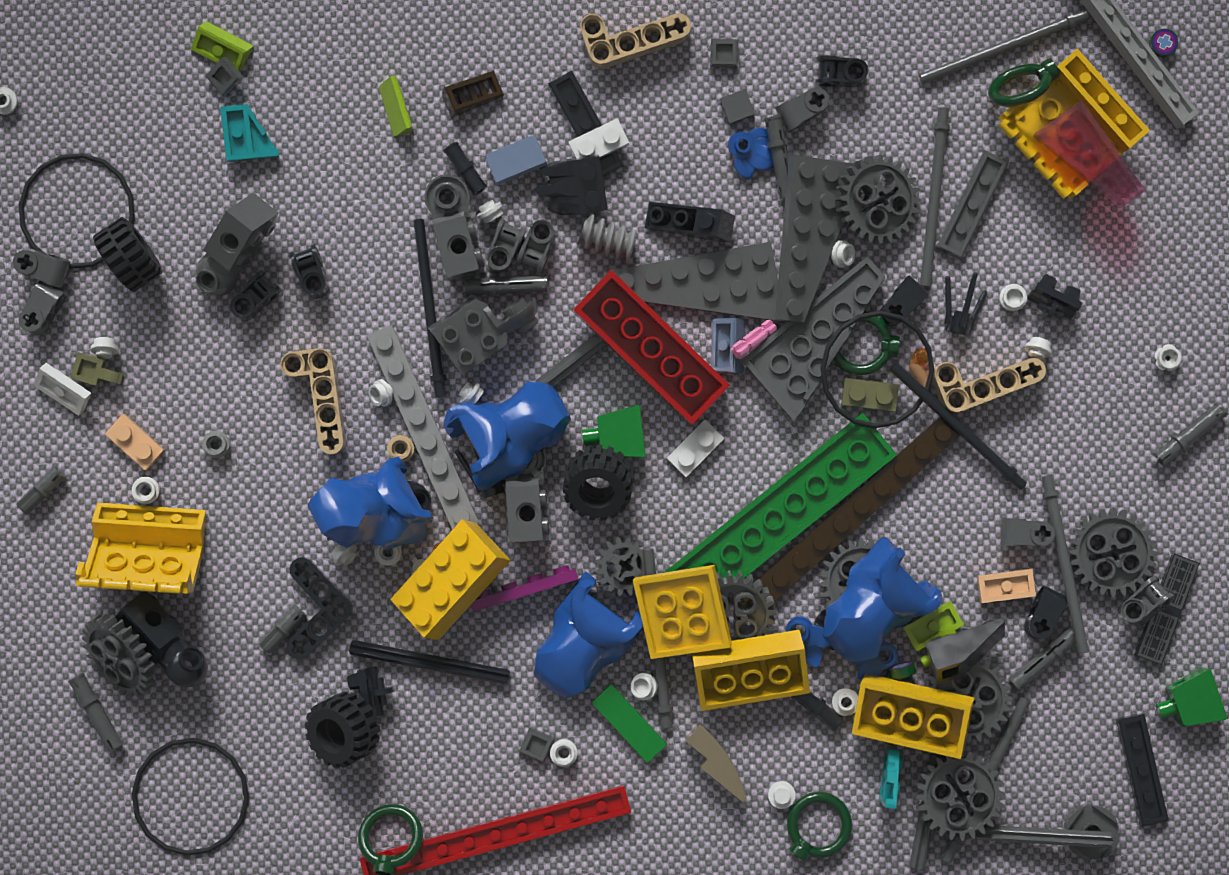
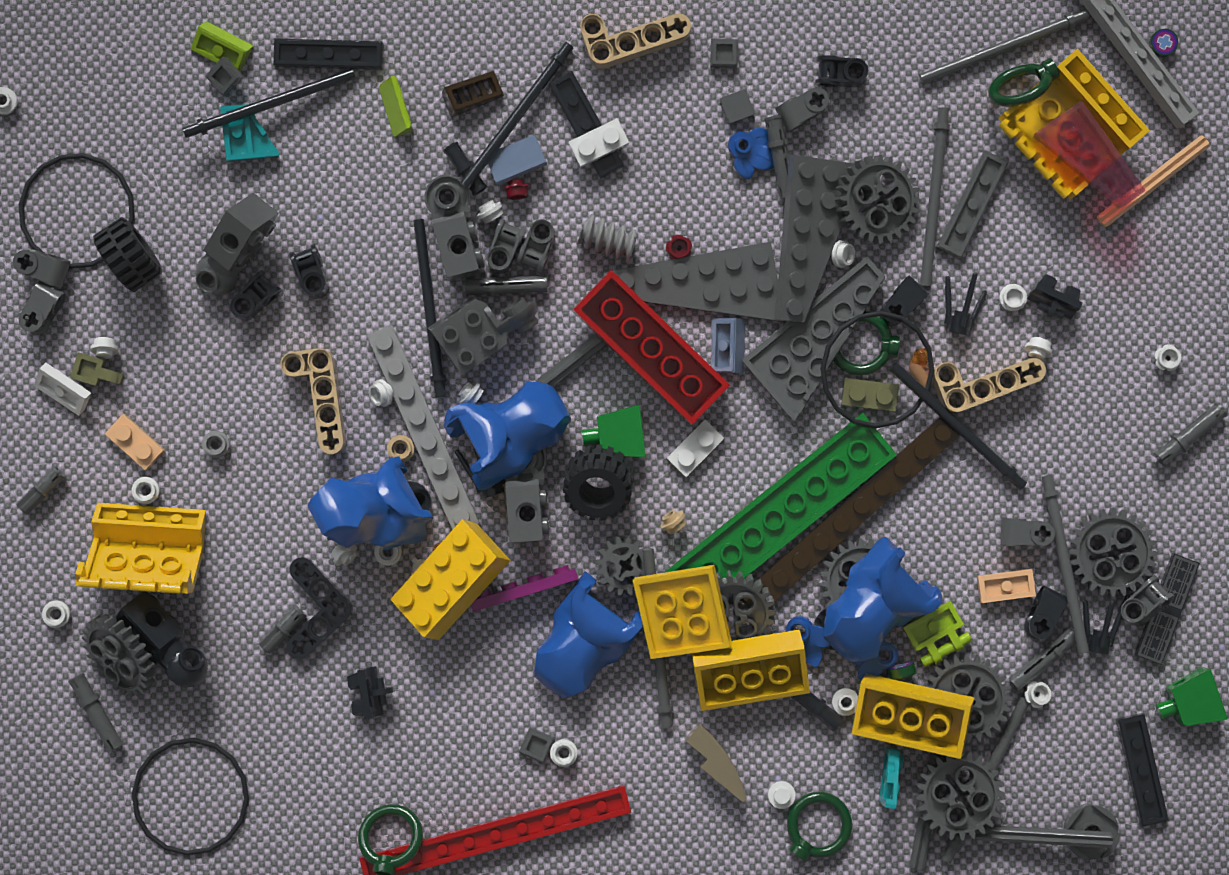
black tyre [305,692,380,768] -> none
black axle [349,640,510,685] -> none
black plate [534,155,608,215] -> none
green tile [592,683,667,763] -> none
white plate [631,673,658,701] -> none
black slope [644,201,735,243] -> none
bright pink axle [731,320,777,359] -> none
black slope [925,618,1005,684] -> none
none -> white plate [42,601,70,628]
none -> black bar [182,68,356,138]
none -> black tile [273,38,384,70]
none -> black bar [460,42,574,190]
none -> dark red plate [503,179,530,200]
none -> tan plate [660,510,687,534]
none -> dark red plate [666,235,692,259]
none -> white plate [1025,681,1051,708]
none -> black plant [1083,594,1130,655]
none -> light nougat axle [1097,136,1210,228]

